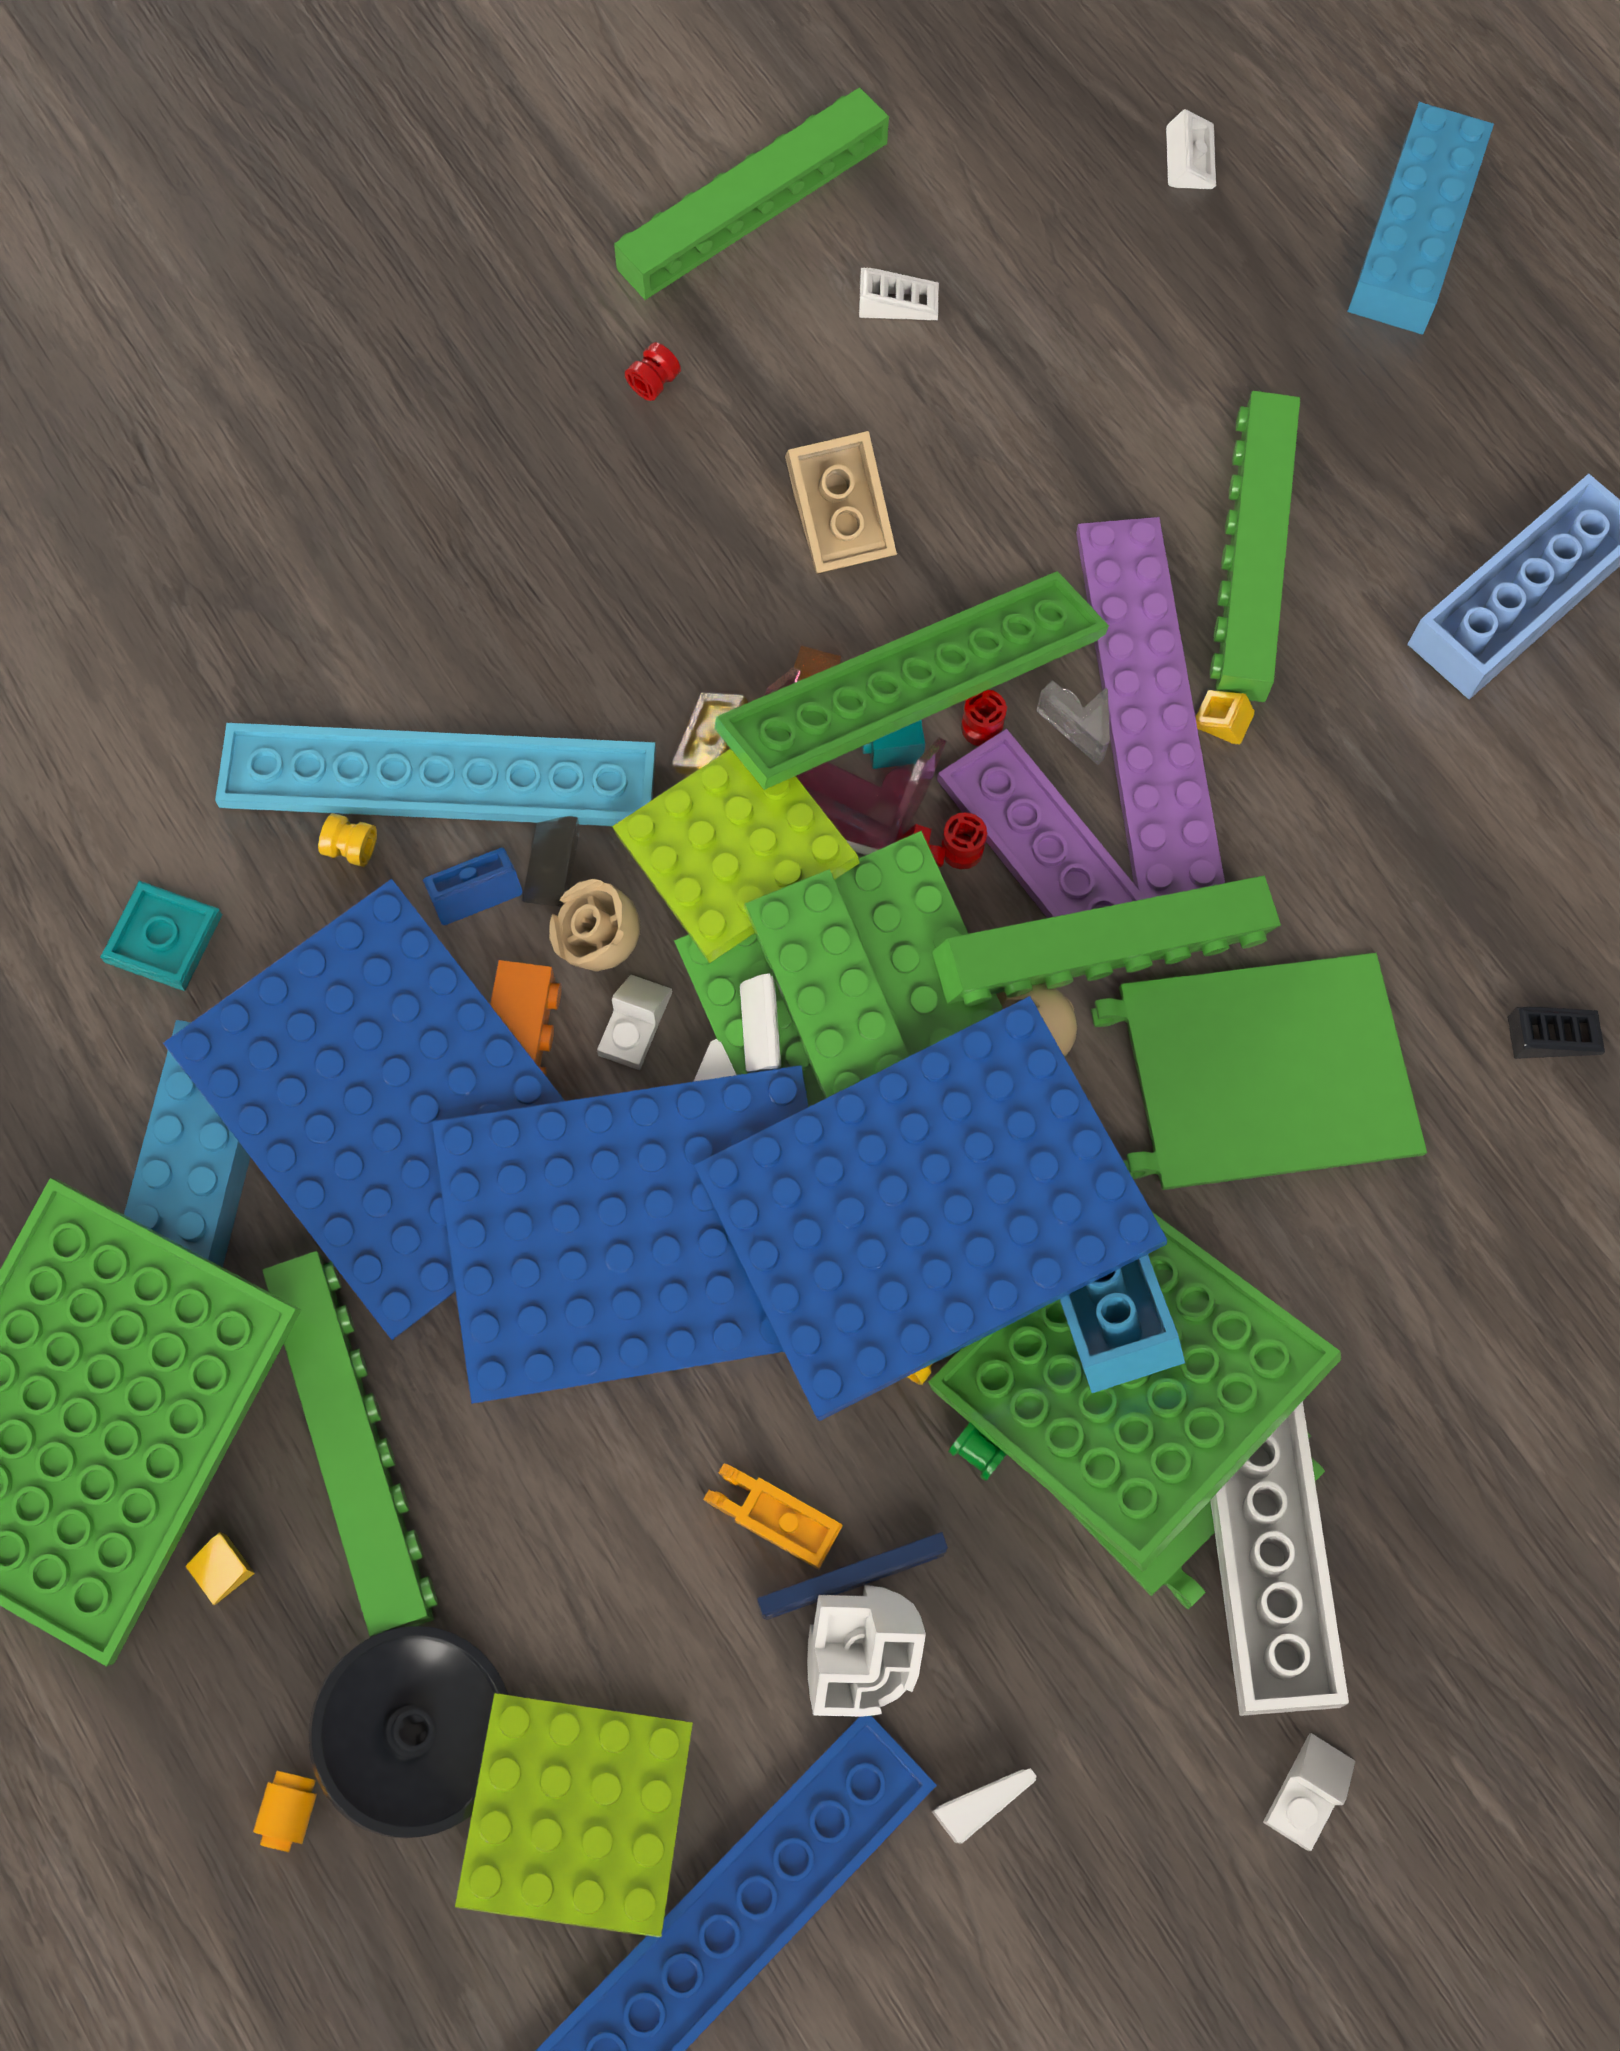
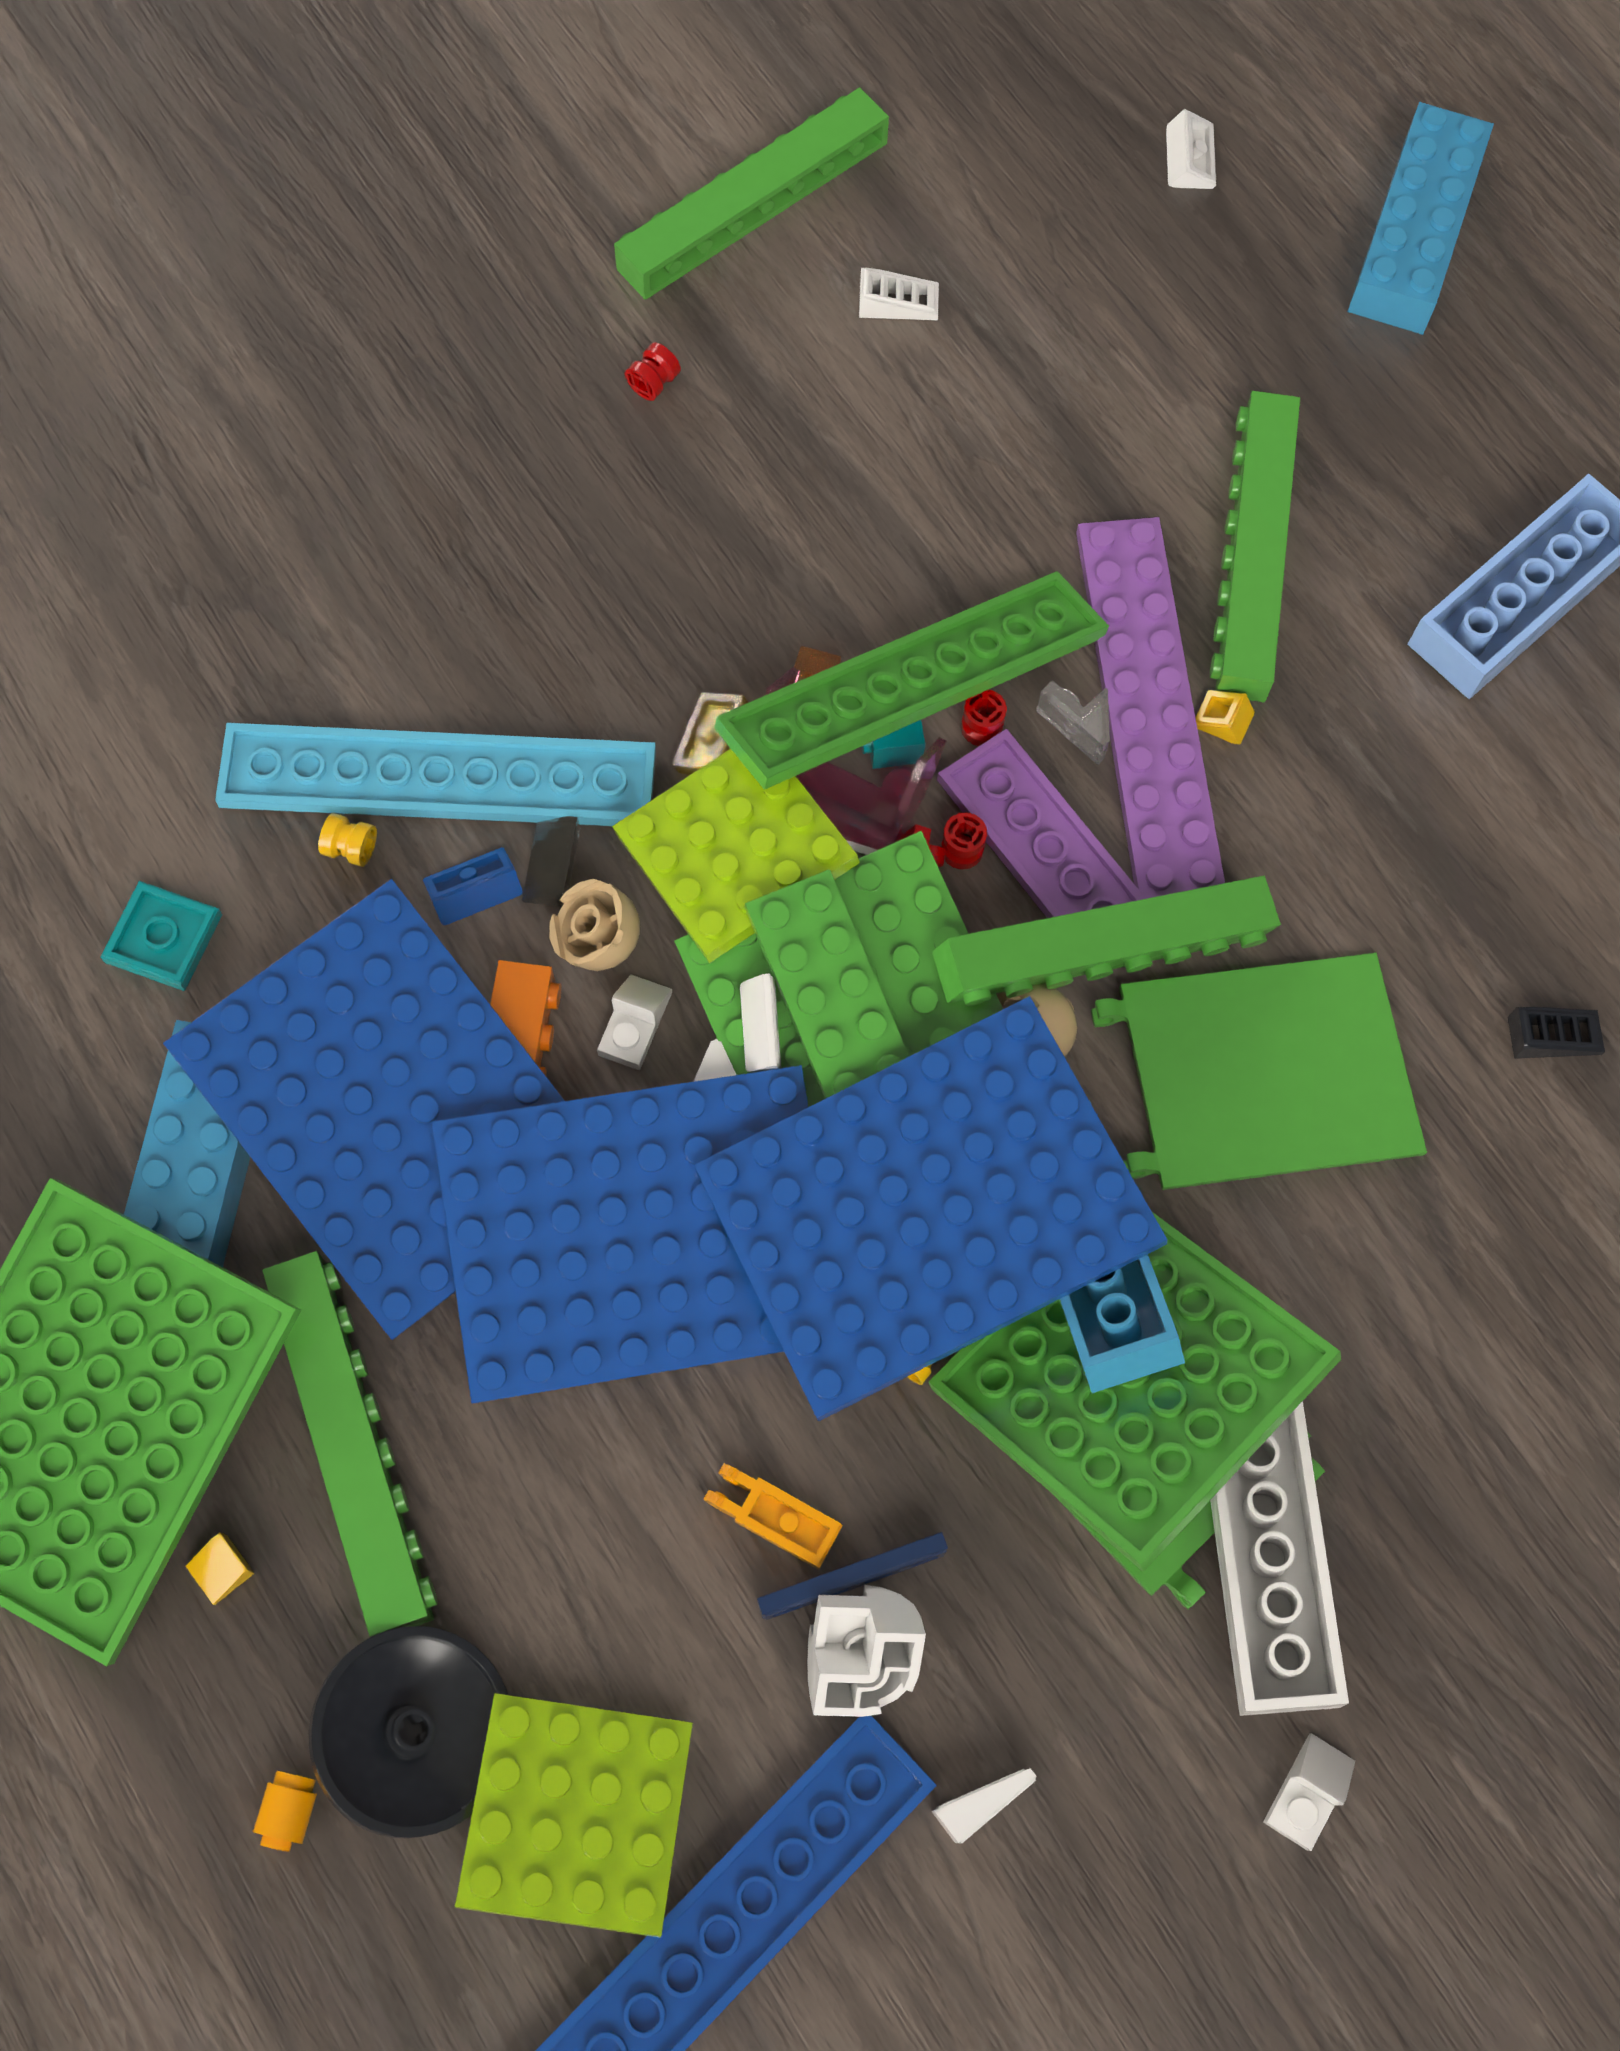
tan slope [785,431,897,574] -> none
green bush [948,1422,1007,1481] -> none

